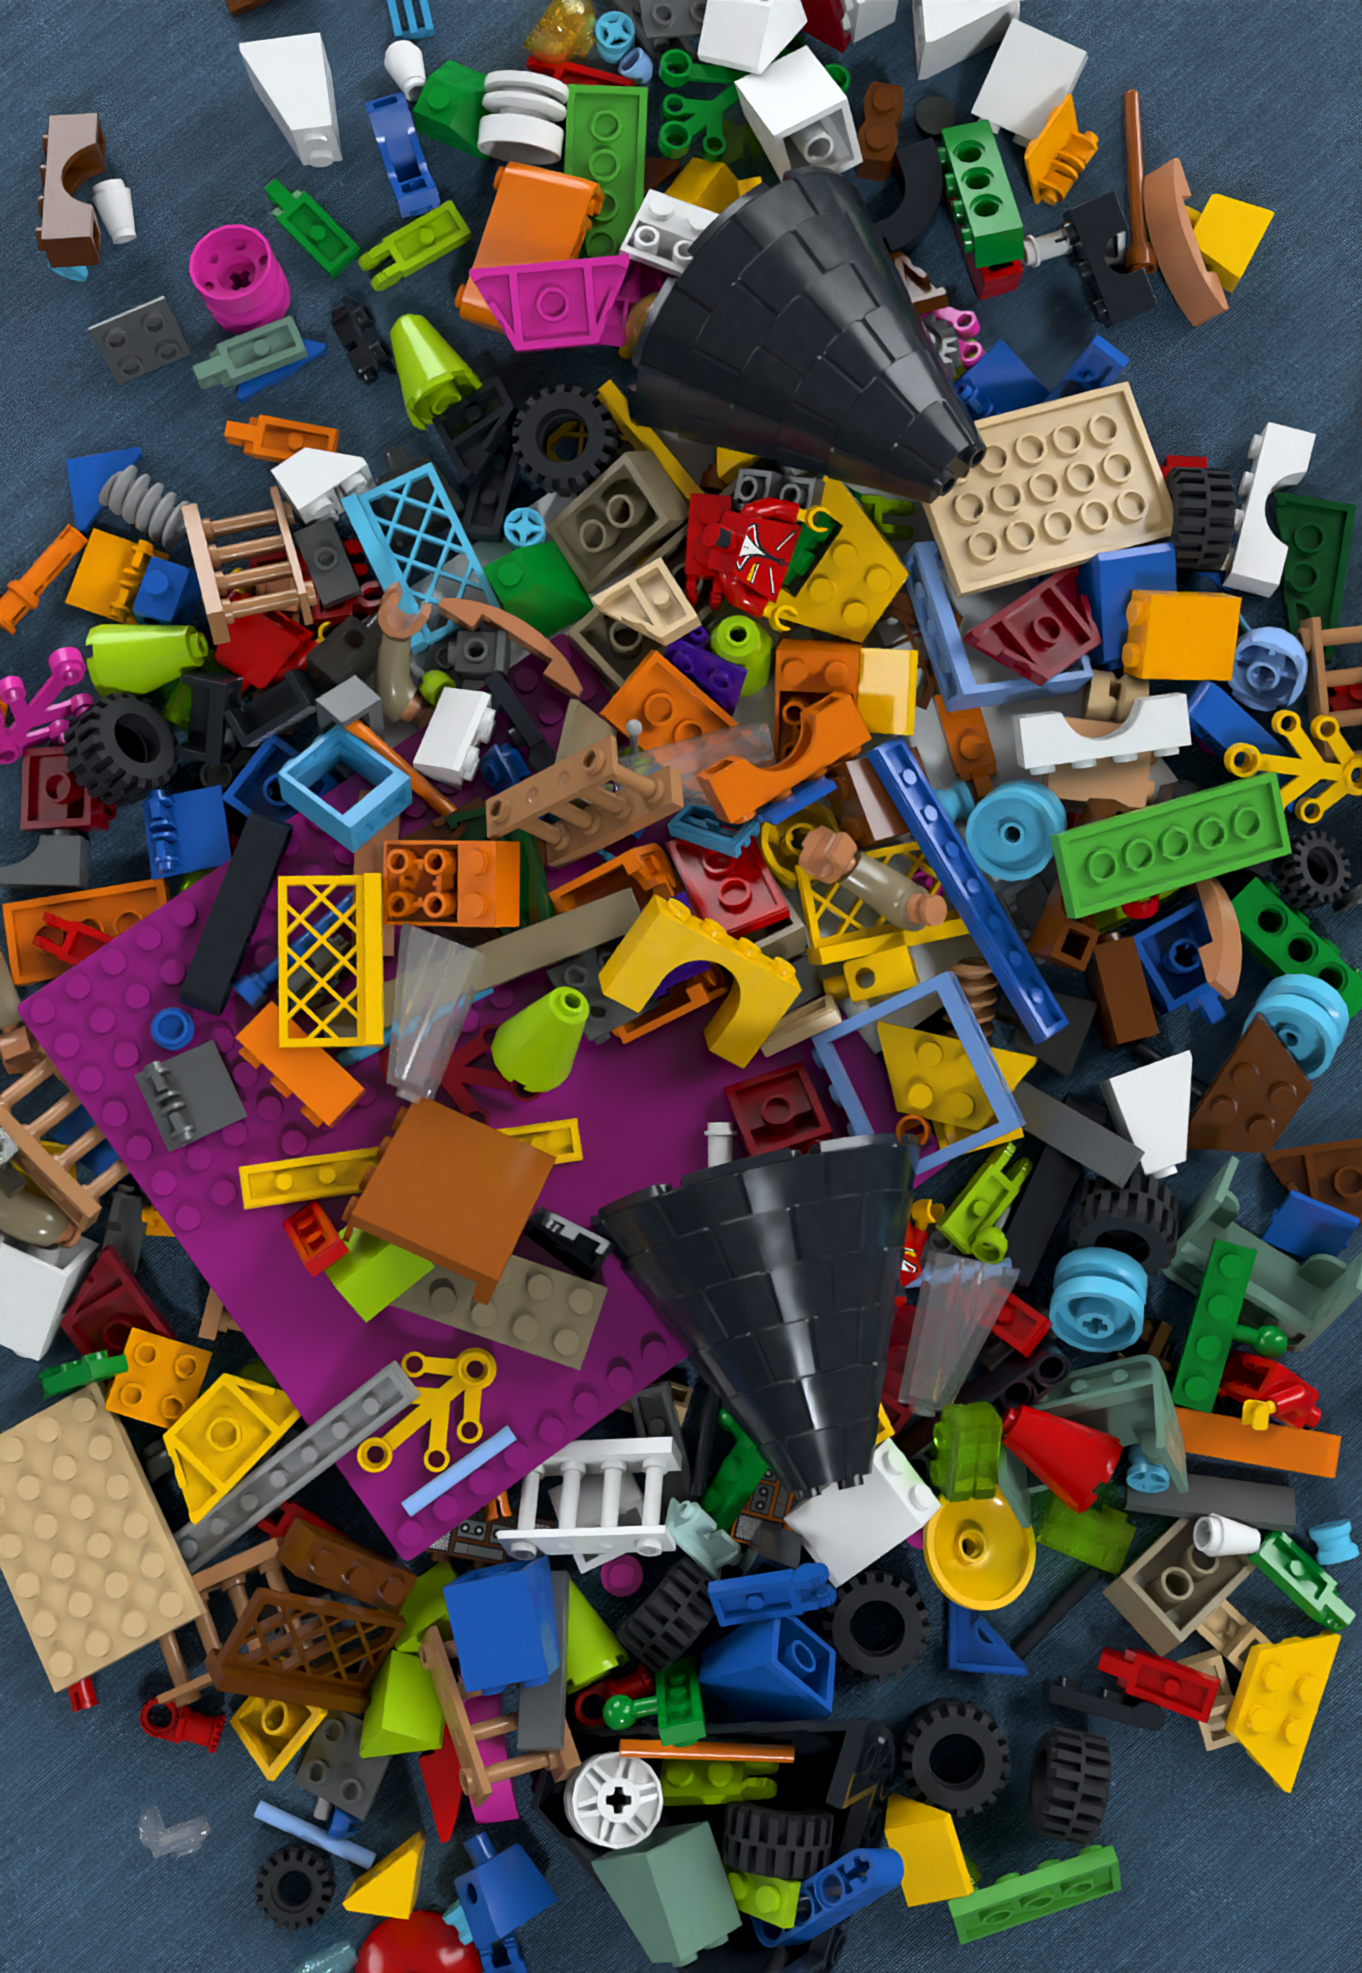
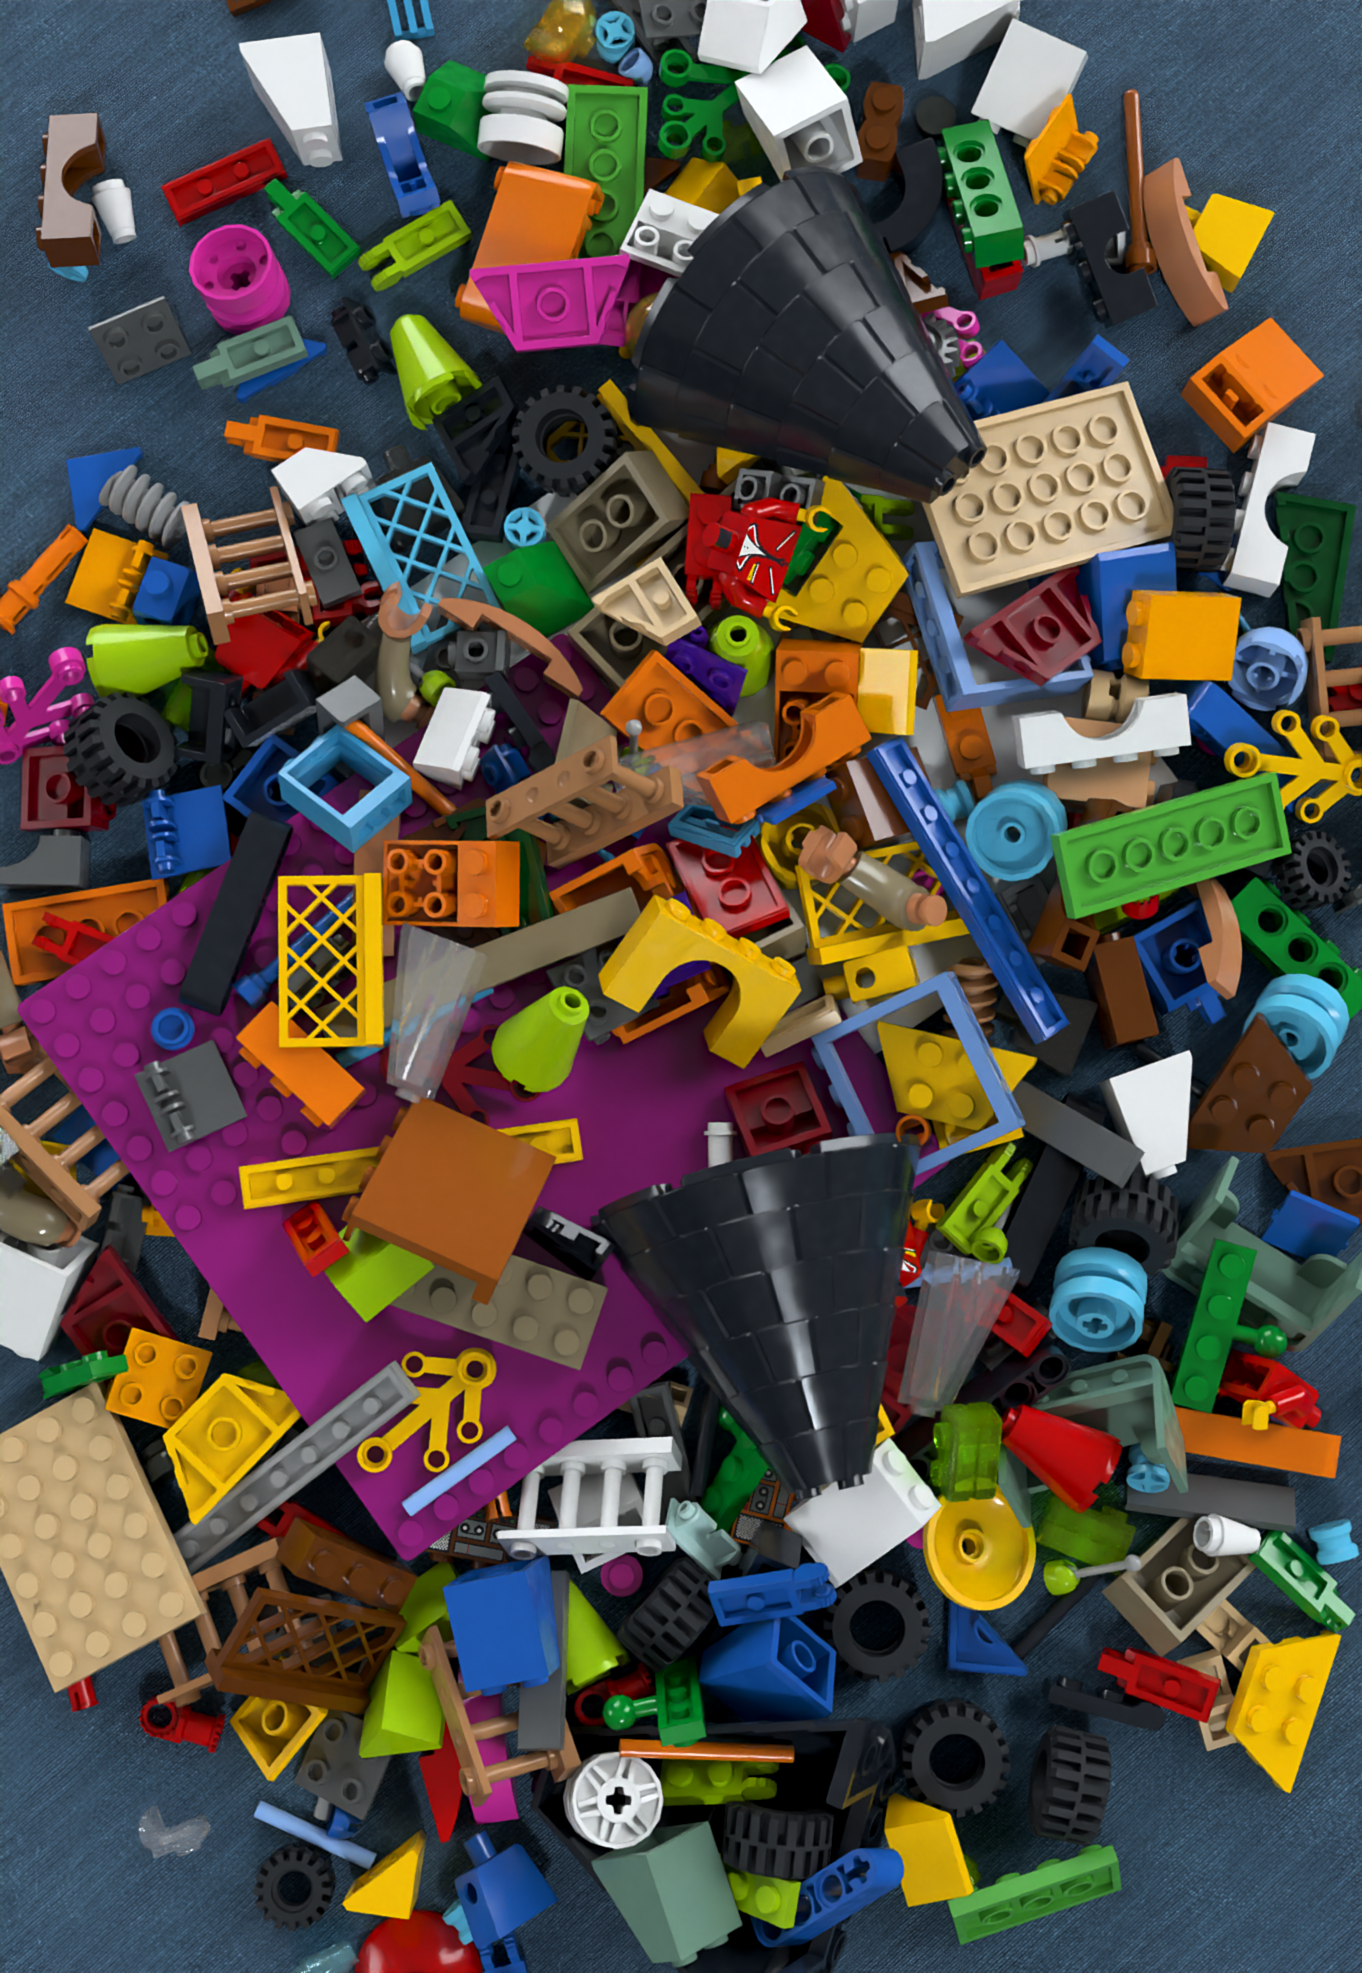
none -> red tile [161,137,288,226]
none -> hinge [1043,1554,1141,1595]
none -> orange slope [1180,317,1324,453]

